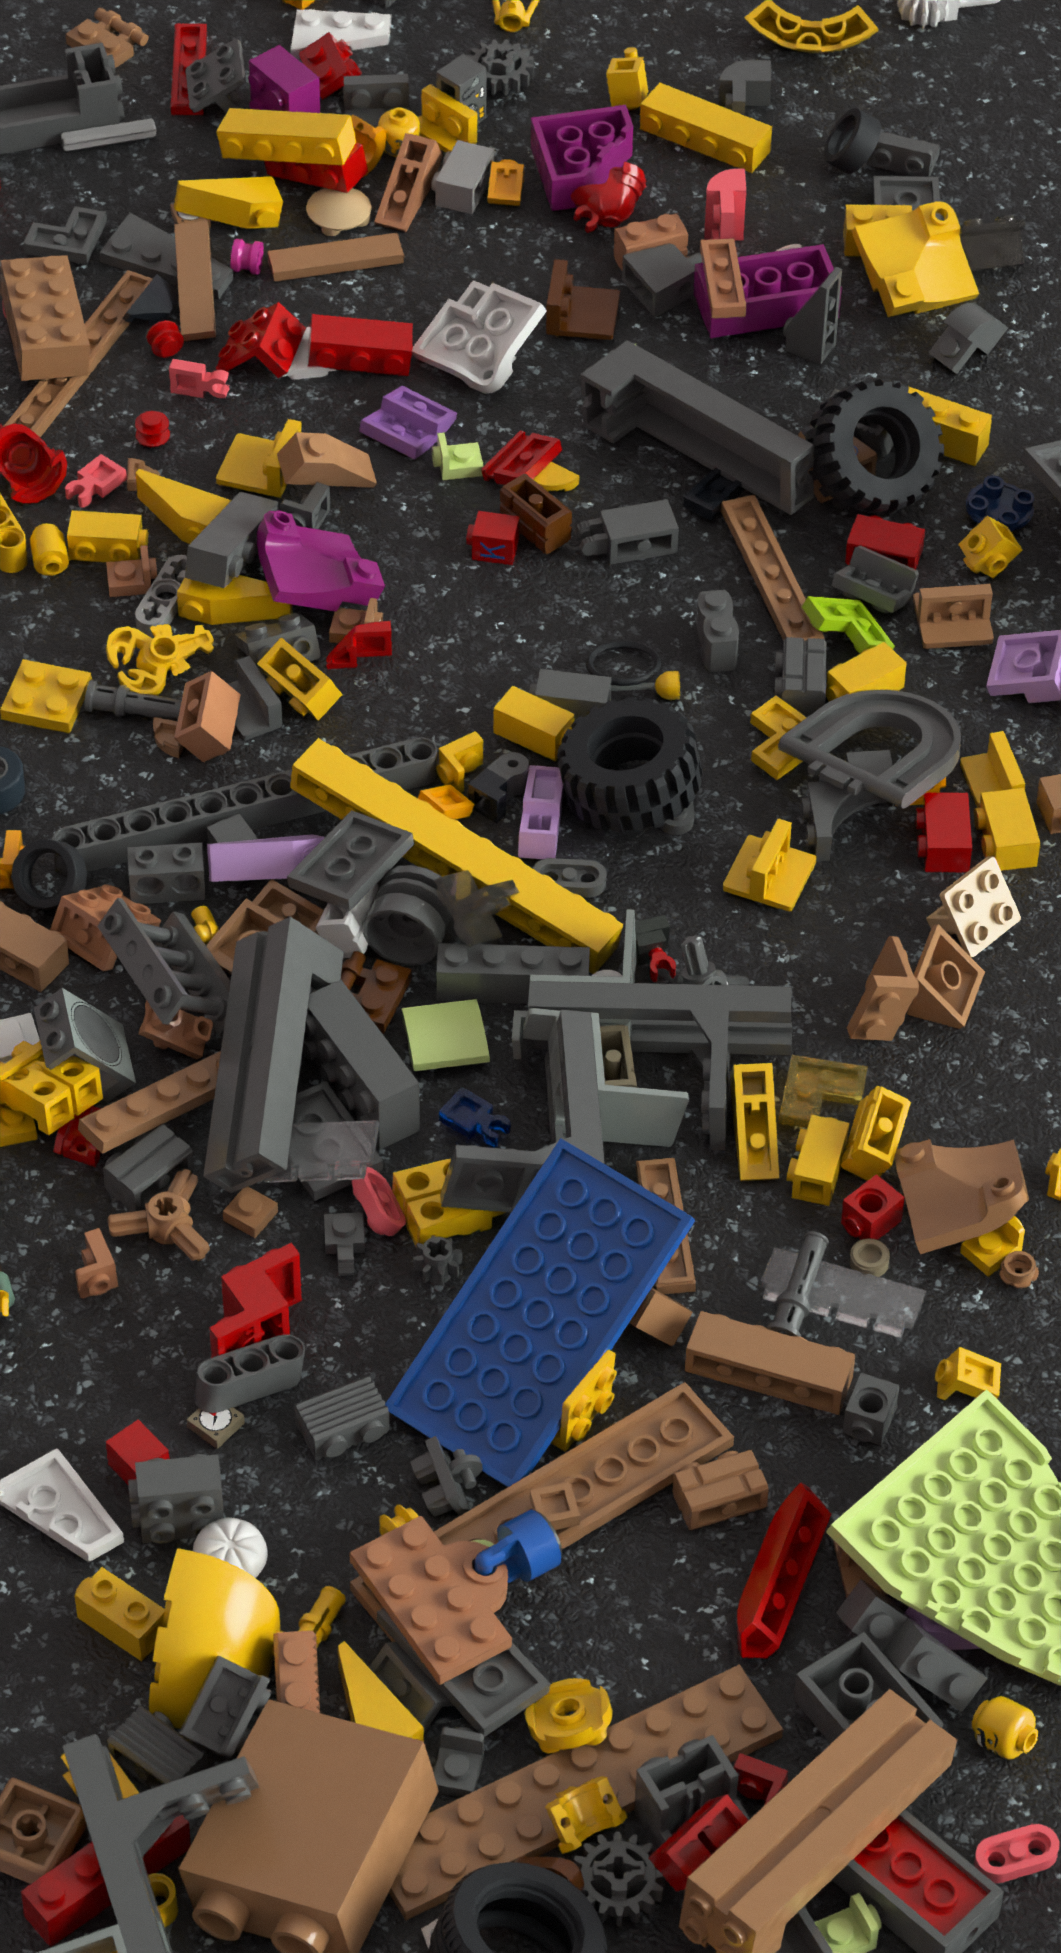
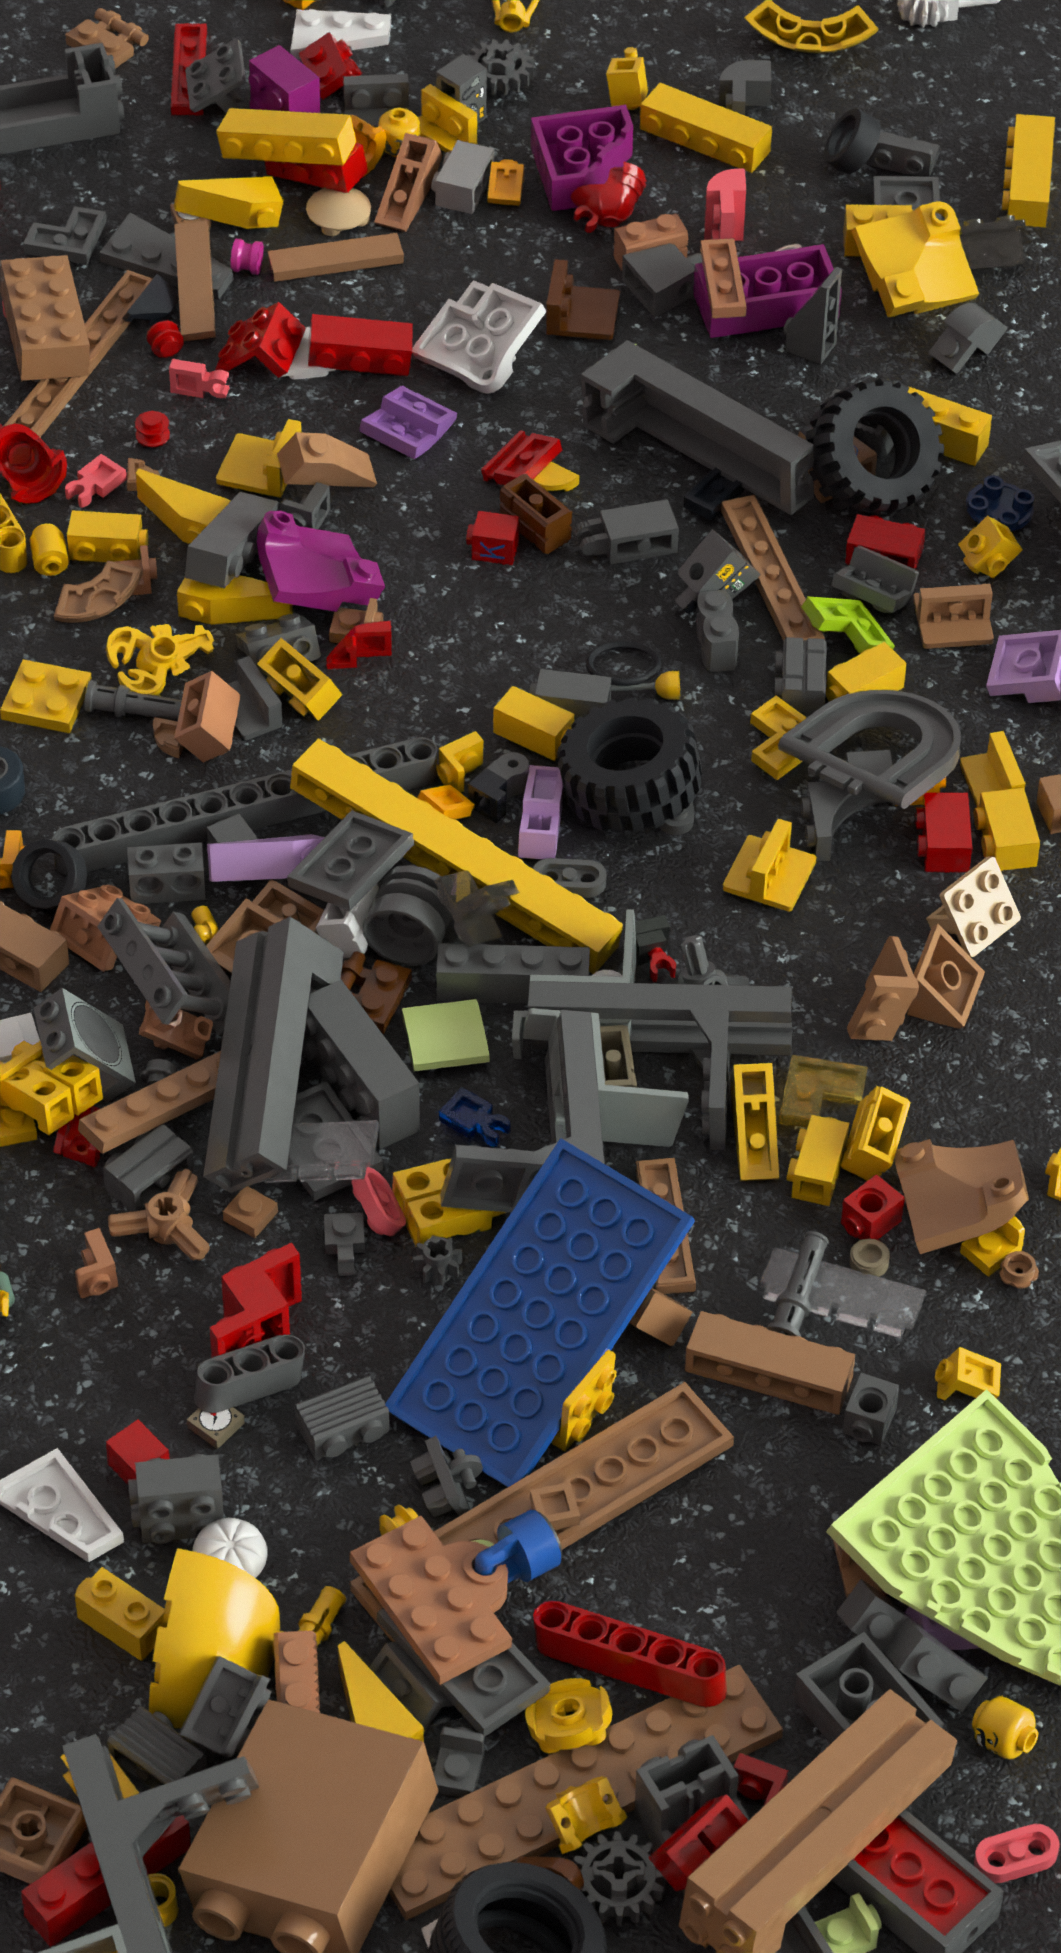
light grey axle [61,118,156,152] -> none
light grey beam [135,555,187,637] -> none
yellowish green bracket [432,433,483,480] -> none
medium nougat brick [673,1450,769,1531] -> none
red brick [737,1483,831,1658] -> none
none -> medium nougat tile [54,561,143,623]
none -> dark grey plate [141,1059,177,1086]
none -> red beam [533,1601,727,1707]
none -> dark grey torso [675,529,761,615]
none -> yellow brick [1001,114,1055,227]

